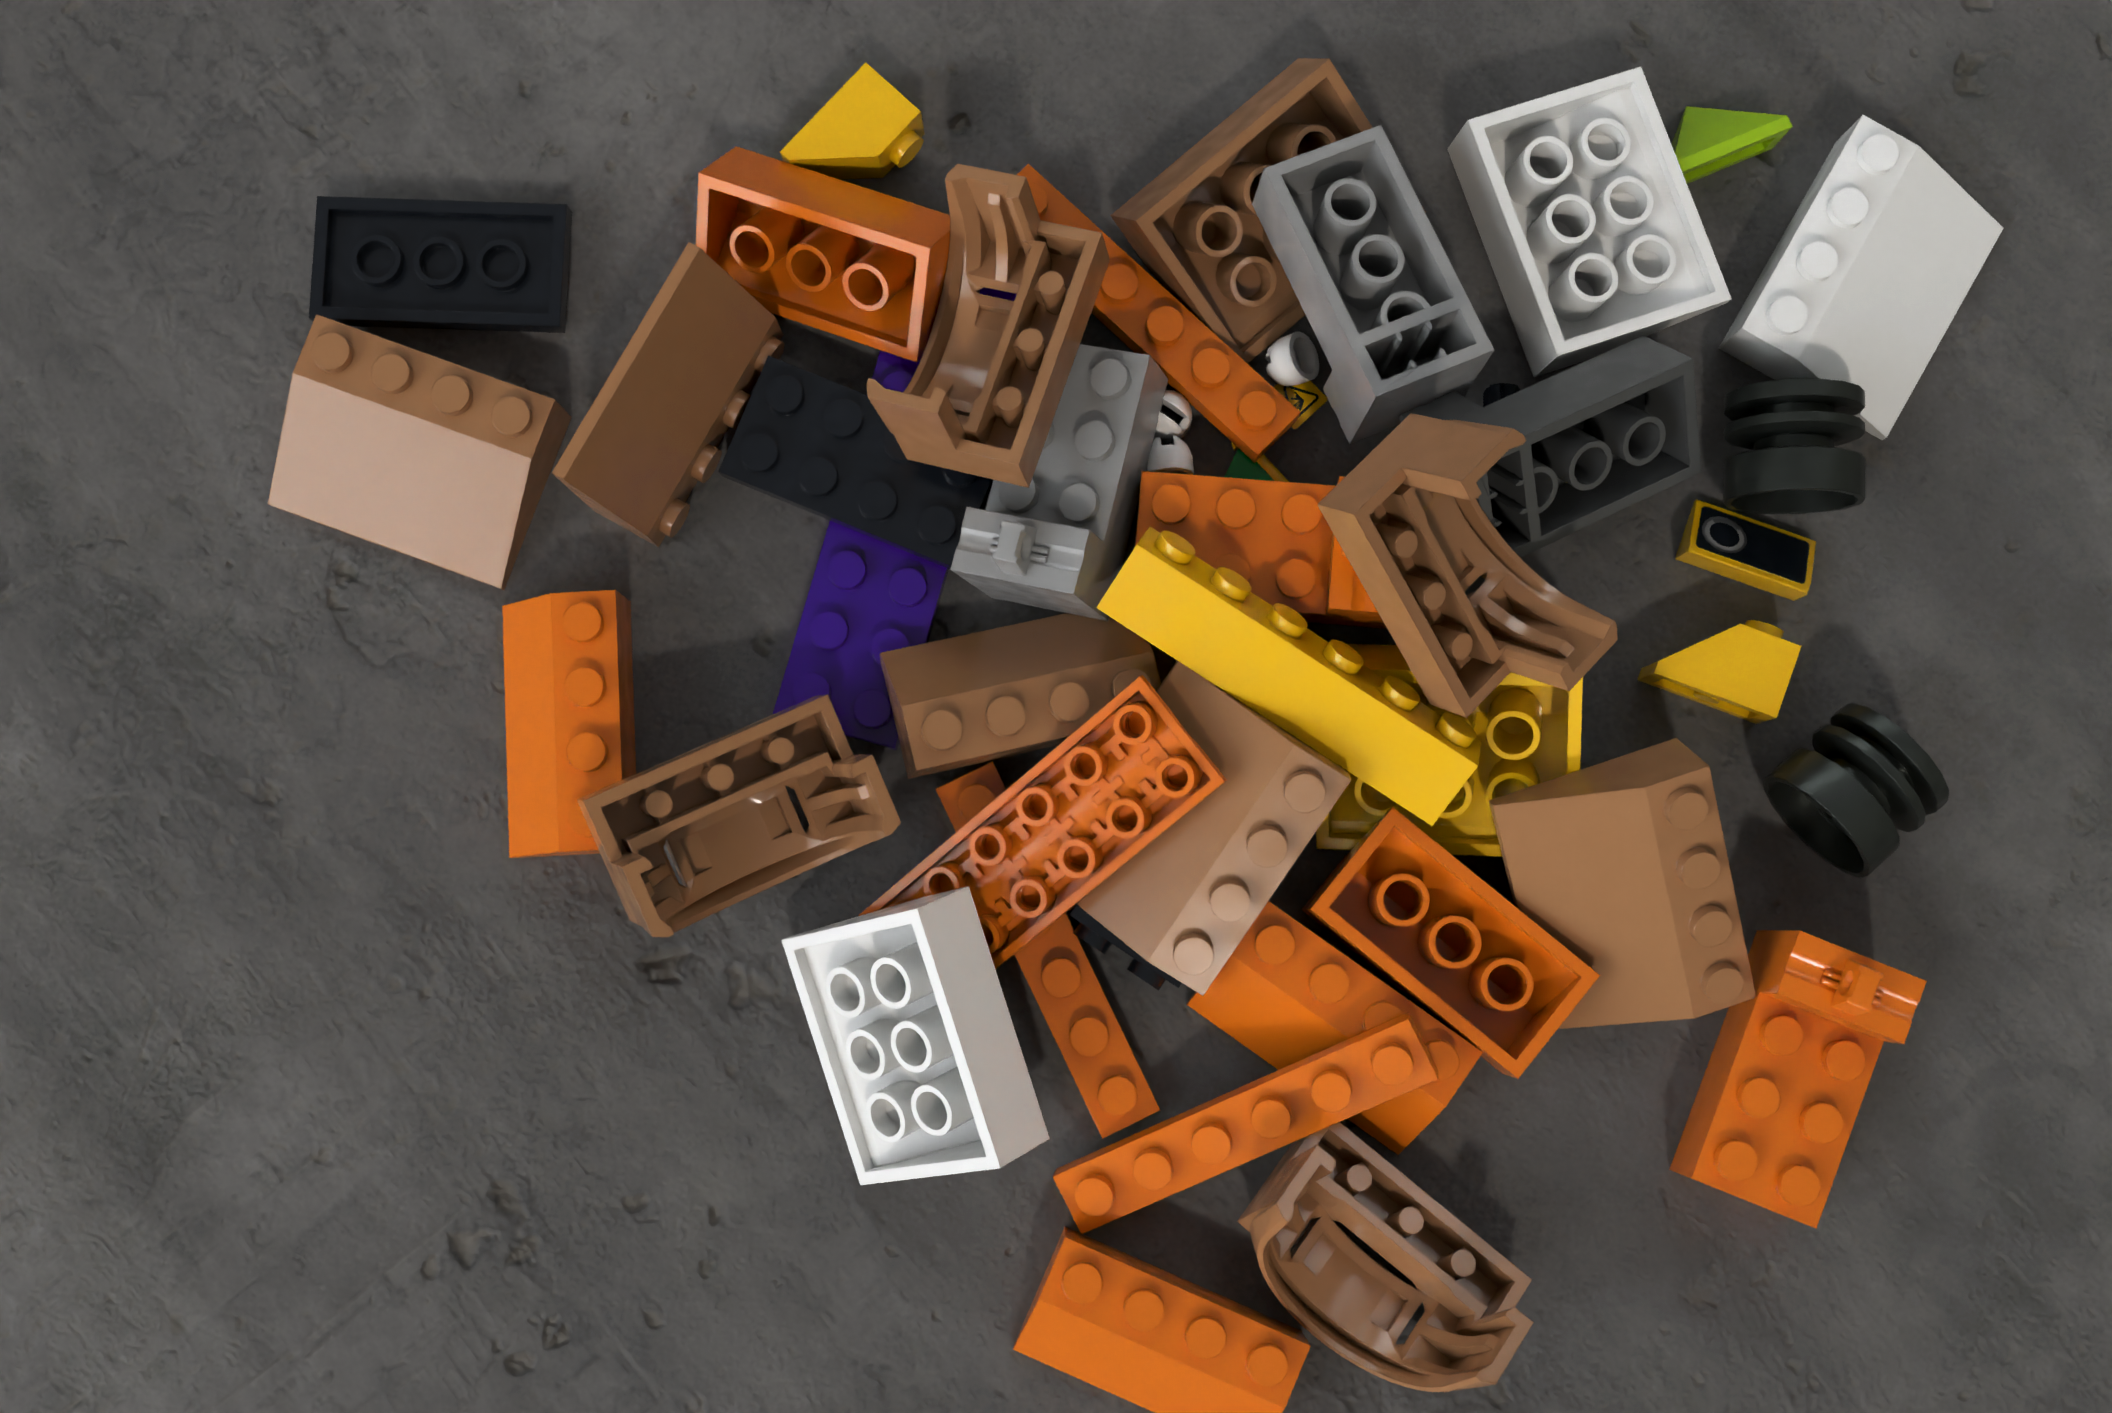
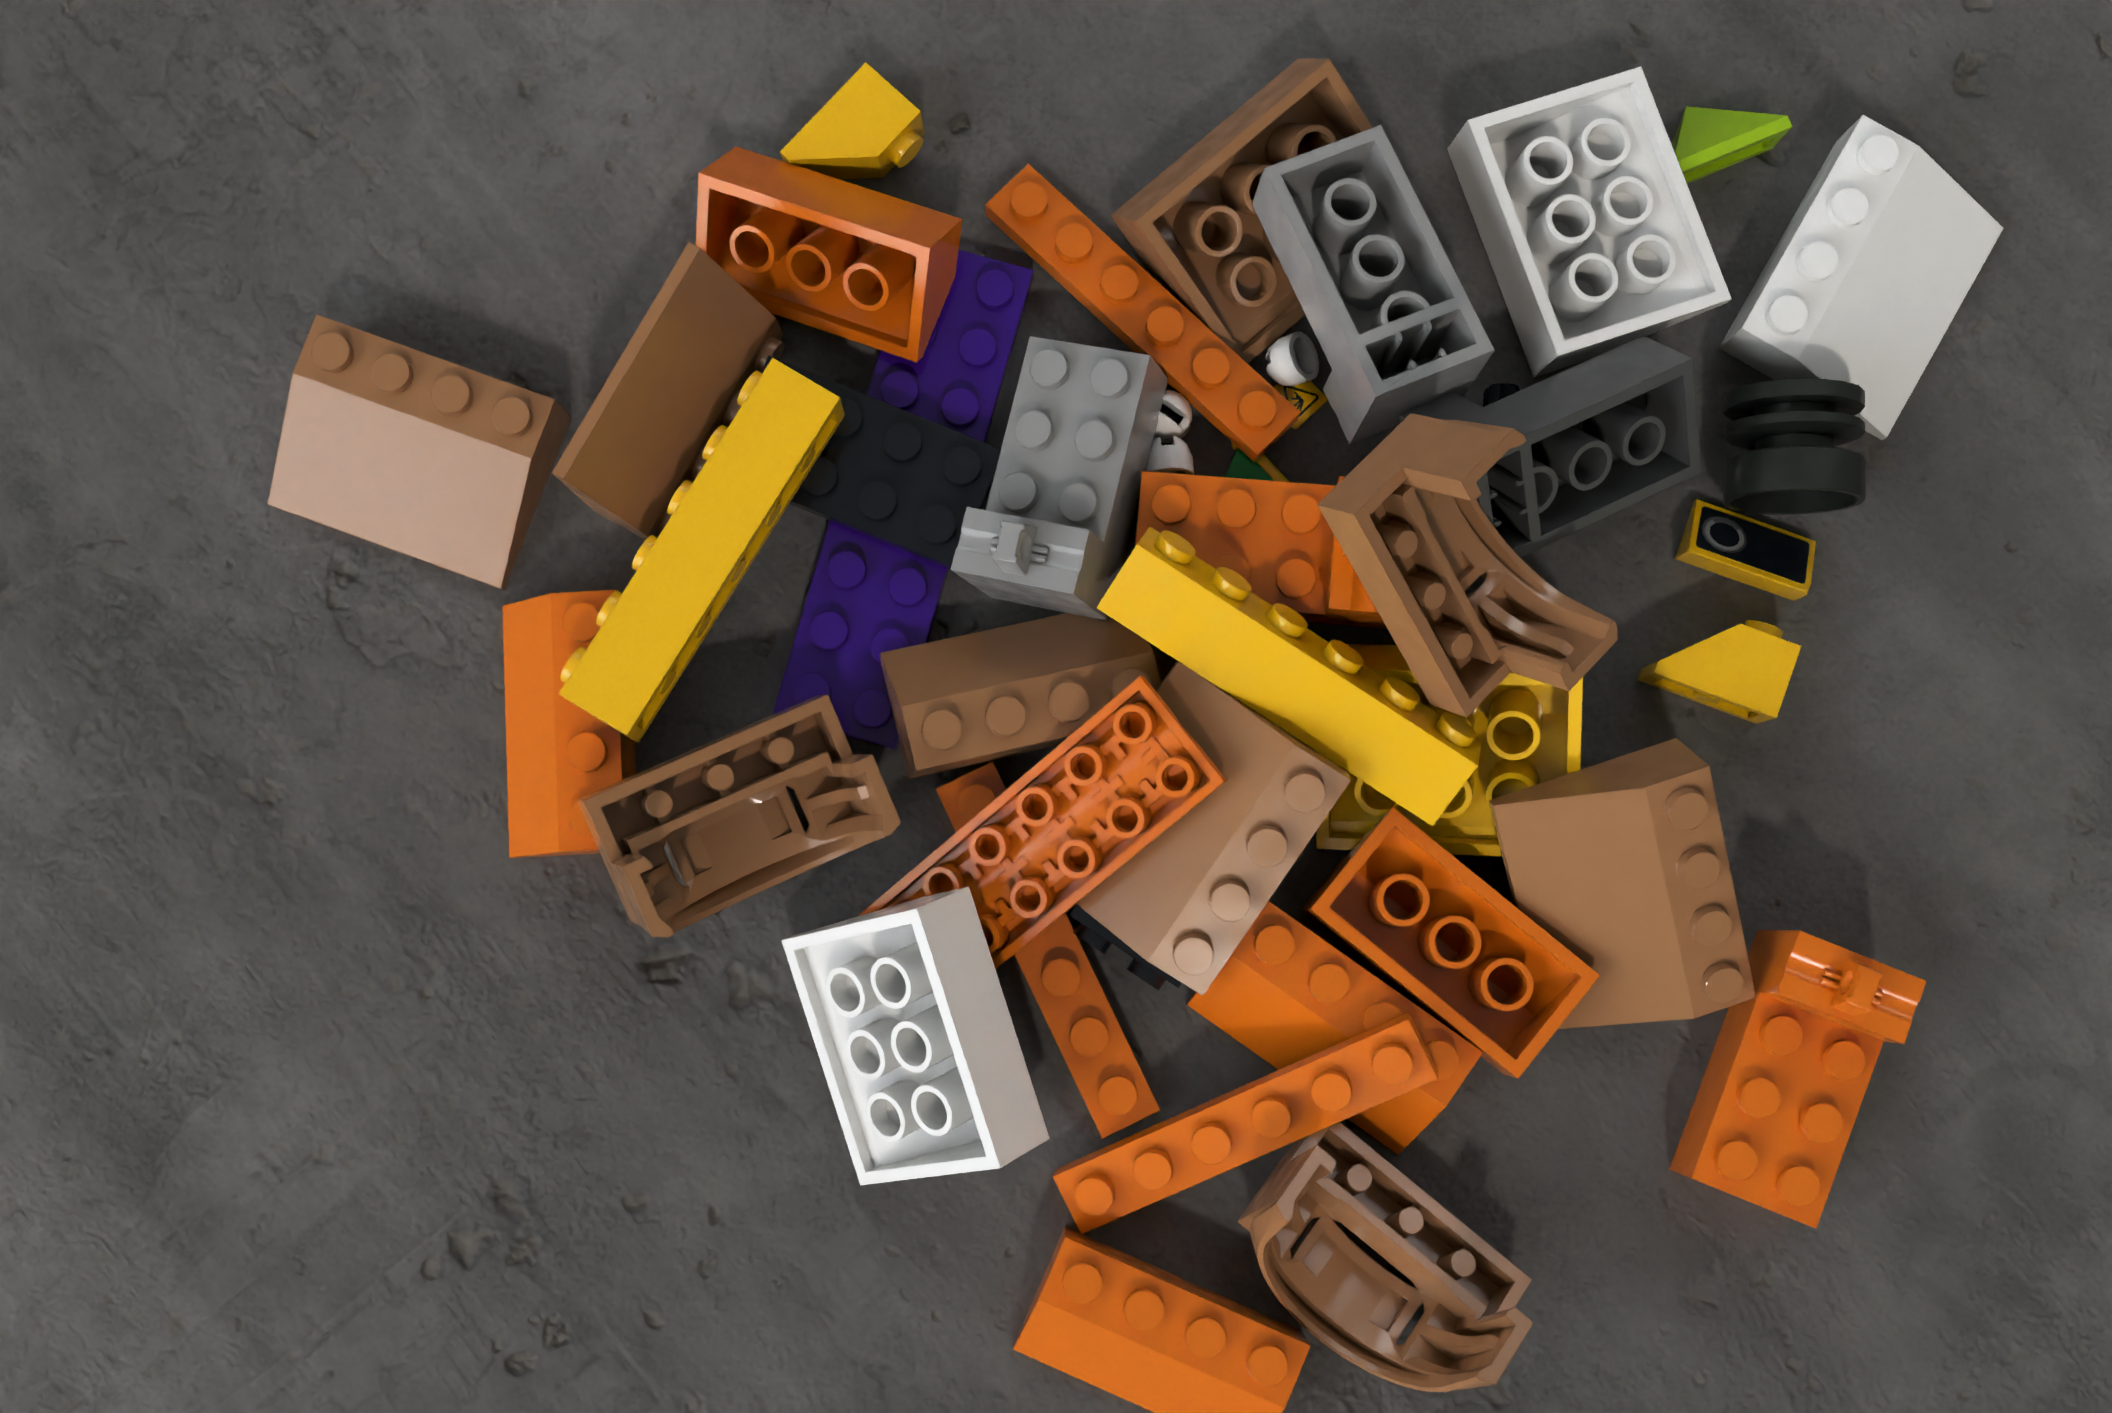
black plate [309,196,572,333] -> none
medium nougat piece [866,164,1110,488] -> none
pearl dark grey wheel [1764,703,1949,878] -> none
none -> yellow brick [558,357,845,743]

